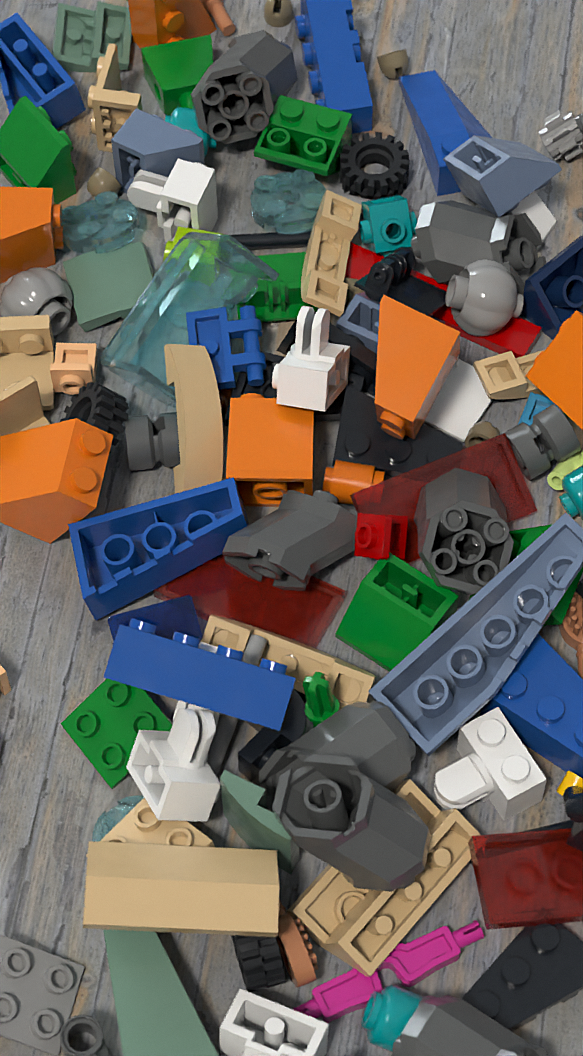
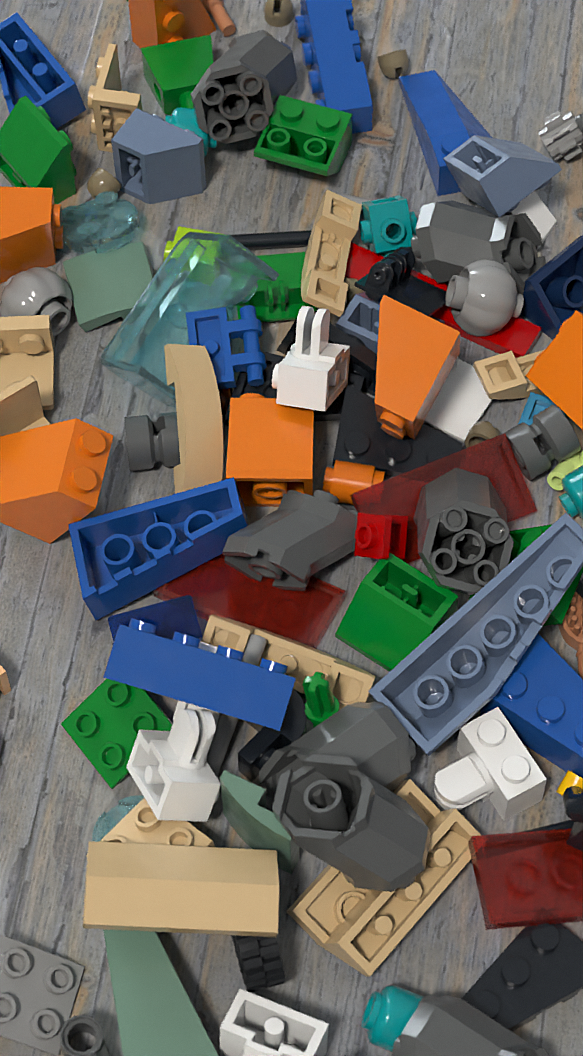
light nougat bracket [50,343,98,395] -> none
sand green slope [52,1,132,73] -> none
black tyre [60,382,129,454] -> none
white brick [127,159,218,243] -> none
clear light blue plate [250,169,326,235] -> none
nougat piece [276,899,318,988] -> none
dark pink piece [293,920,484,1023] -> none
black tyre [340,132,410,200] -> none

